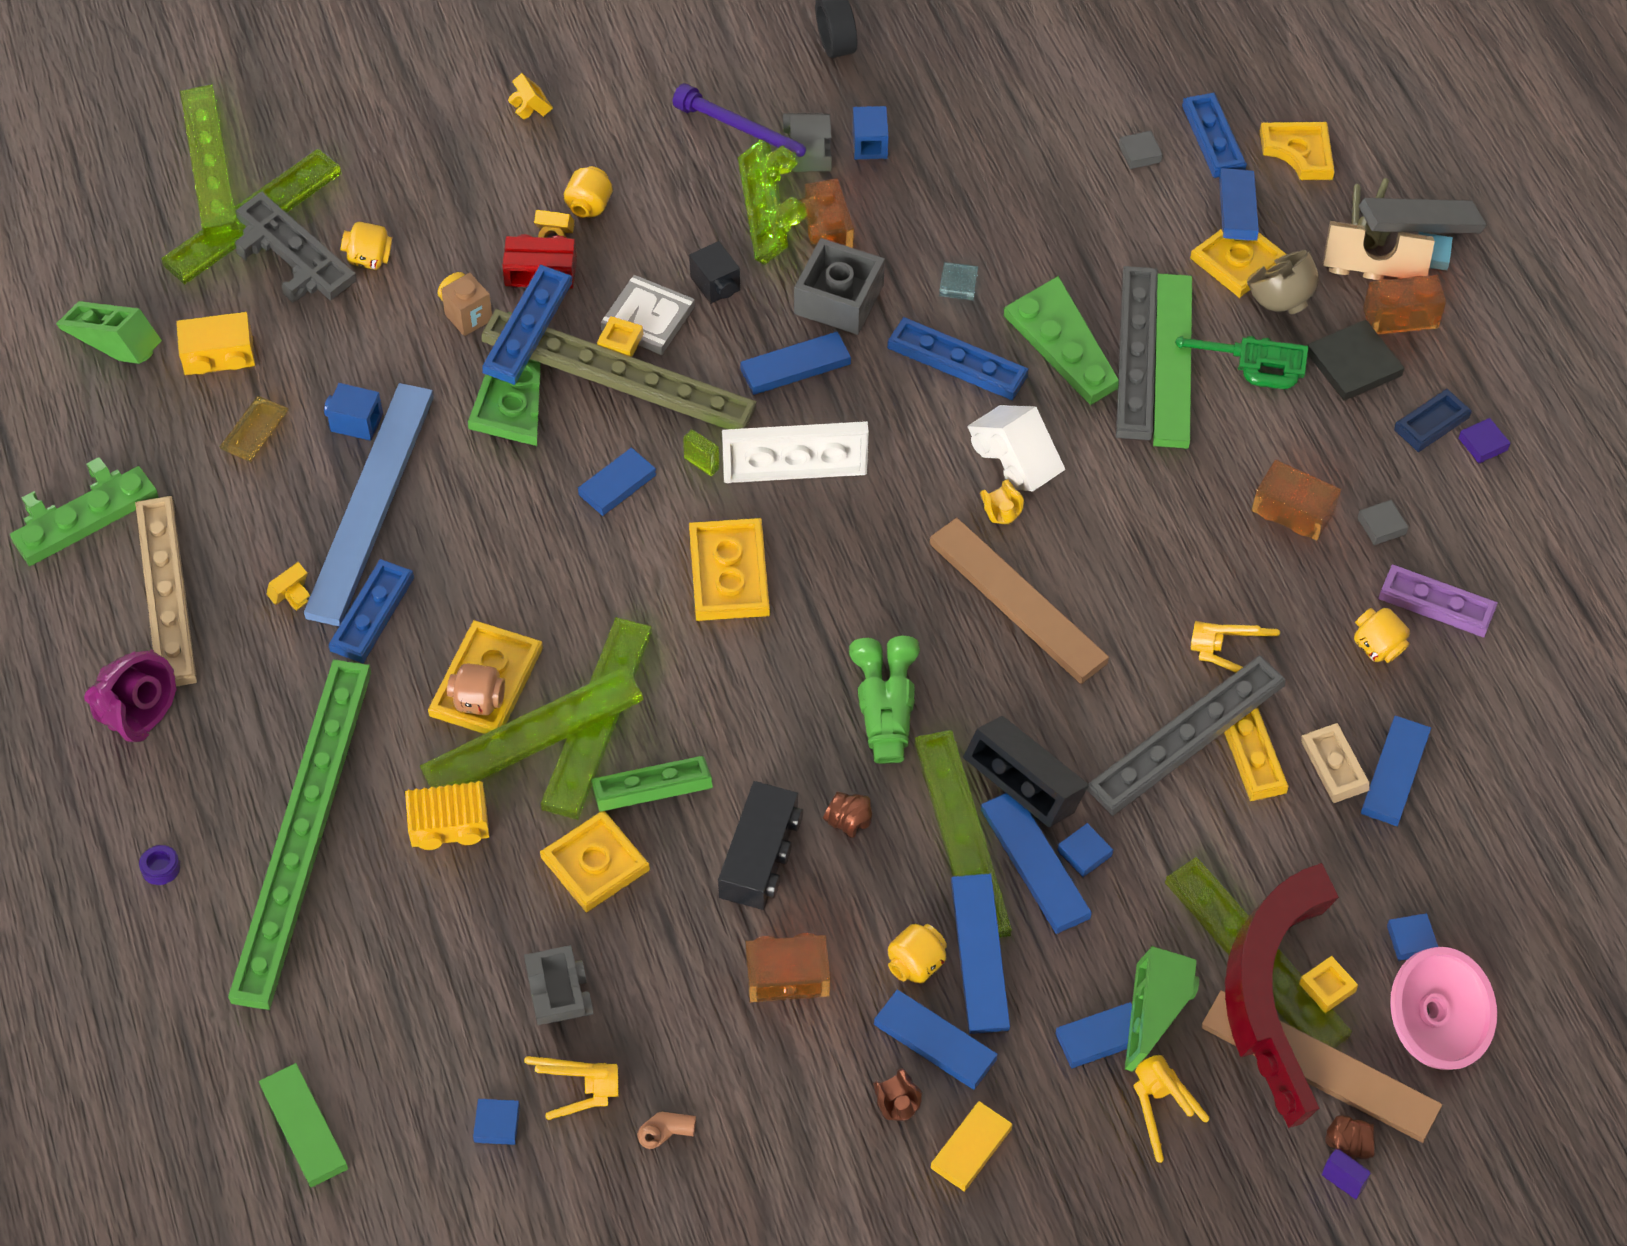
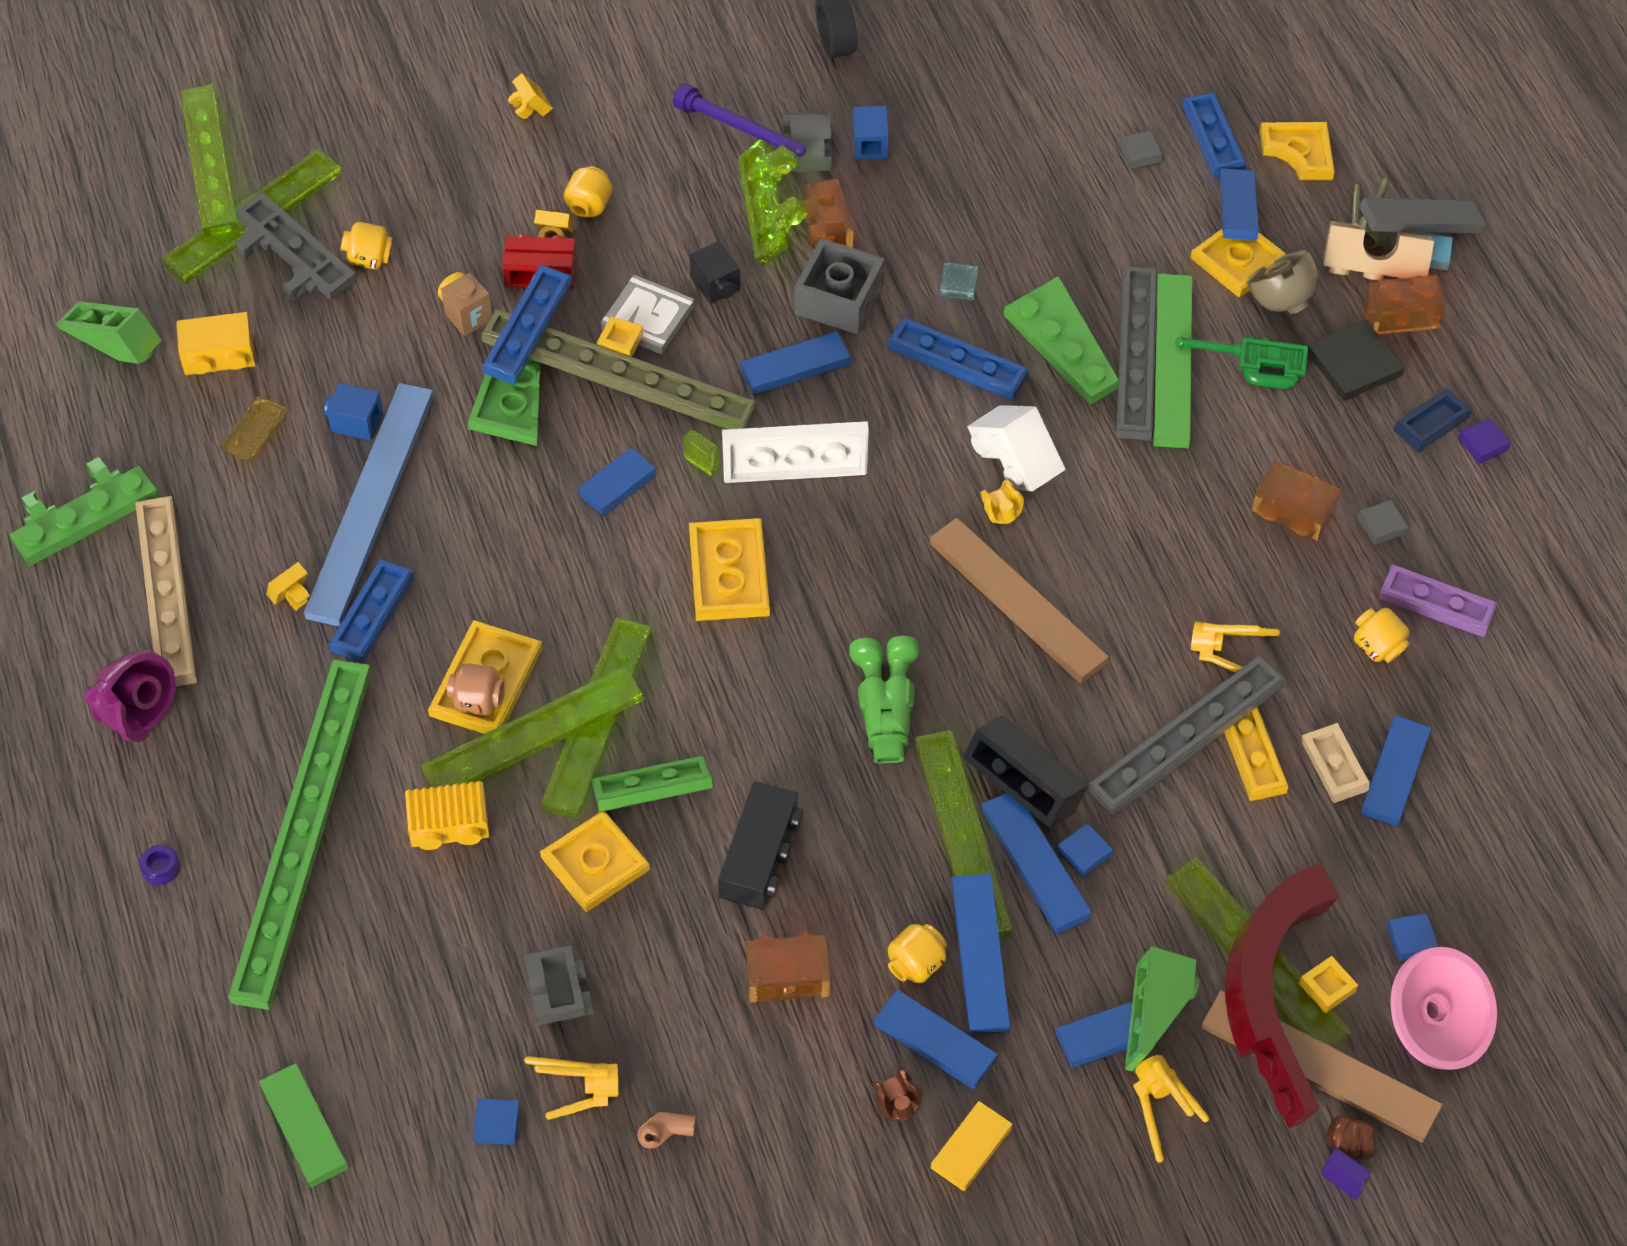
copper arm [823,792,872,838] -> none

